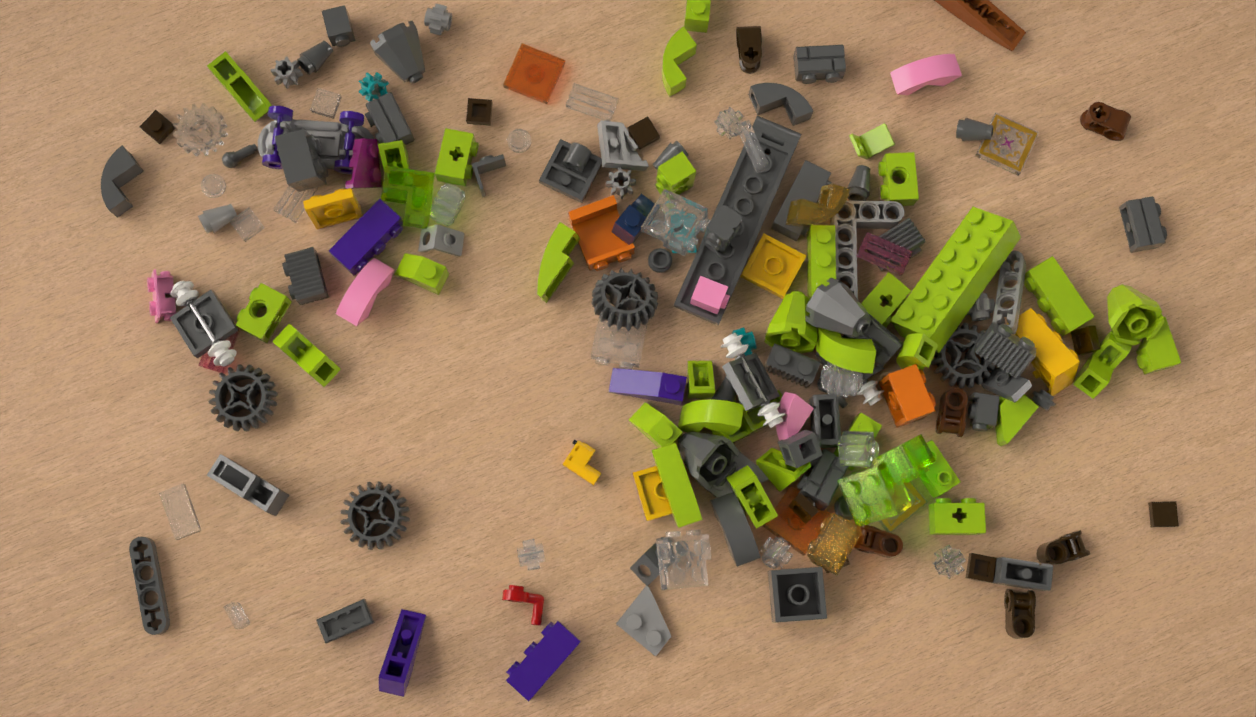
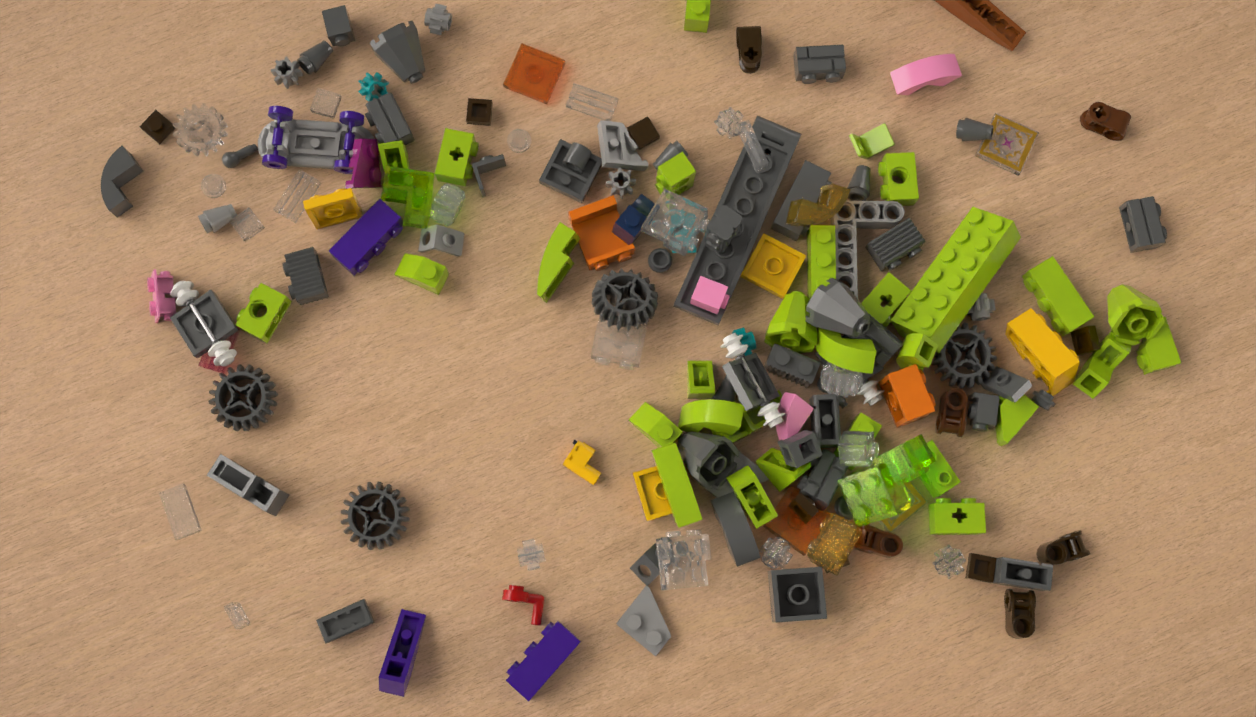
dark grey beam [129,537,170,635] -> none
lime slope [207,51,272,122] -> none
lime brick [272,324,341,387] -> none
dark grey brick [274,128,328,192] -> none
bright pink brick [336,258,395,326] -> none
slope [609,368,687,406] -> none
lime brick [662,26,697,97] -> none
dark grey brick [748,83,813,126] -> none
clear pink tile [856,232,912,276] -> none
dark grey brick [975,322,1036,379] -> none
light grey beam [992,251,1026,334] -> none
dark brown tile [1148,501,1179,528] -> none

